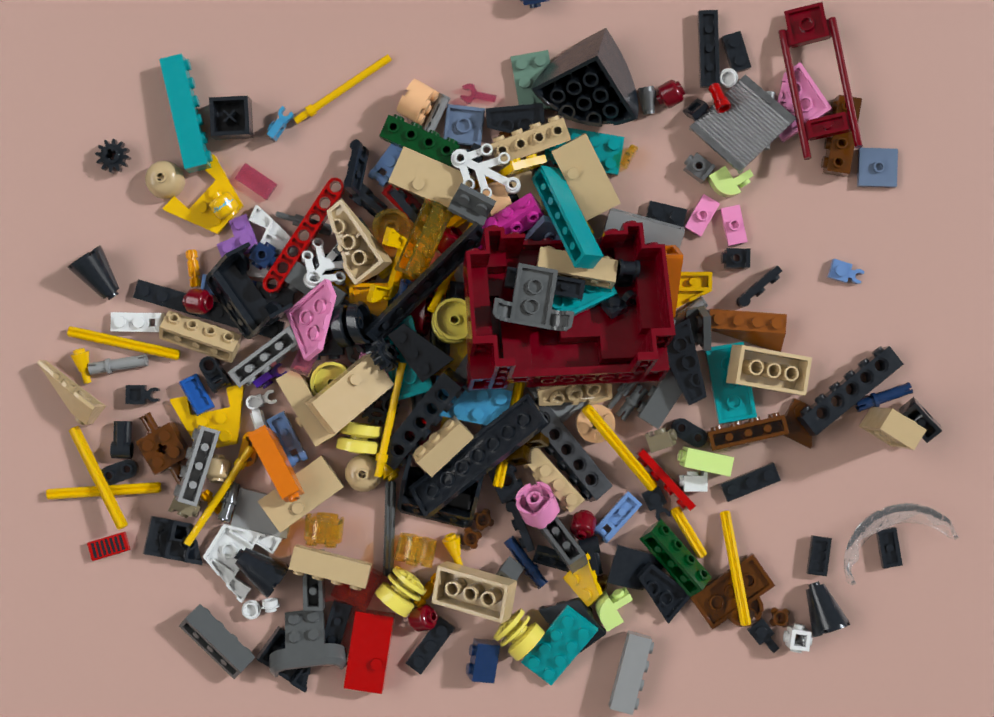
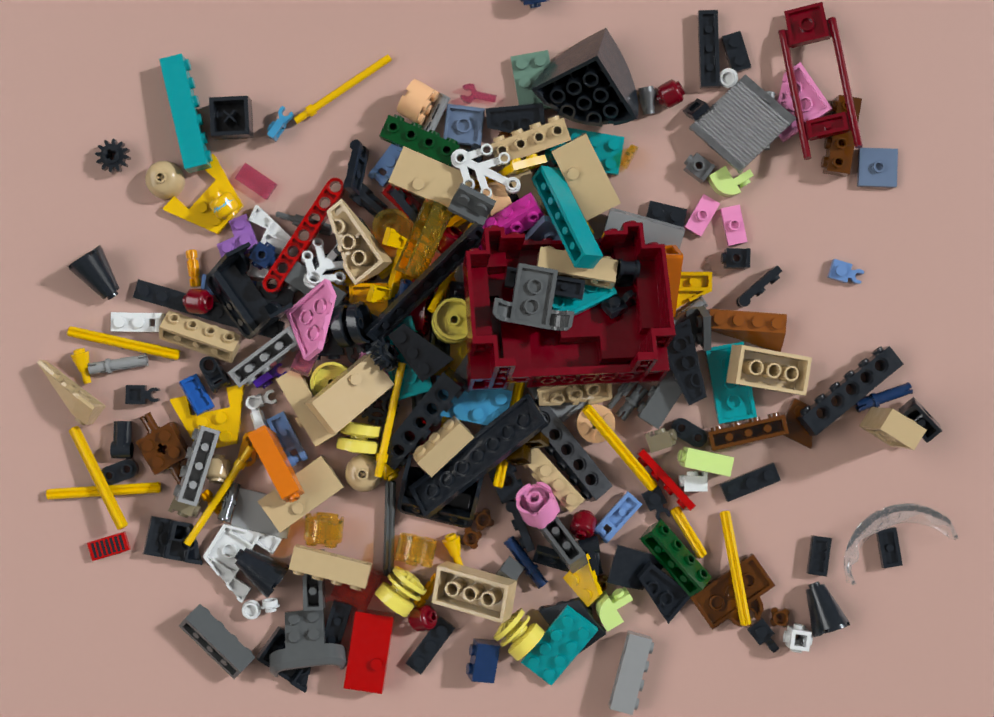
red pin [708,83,731,113] -> none

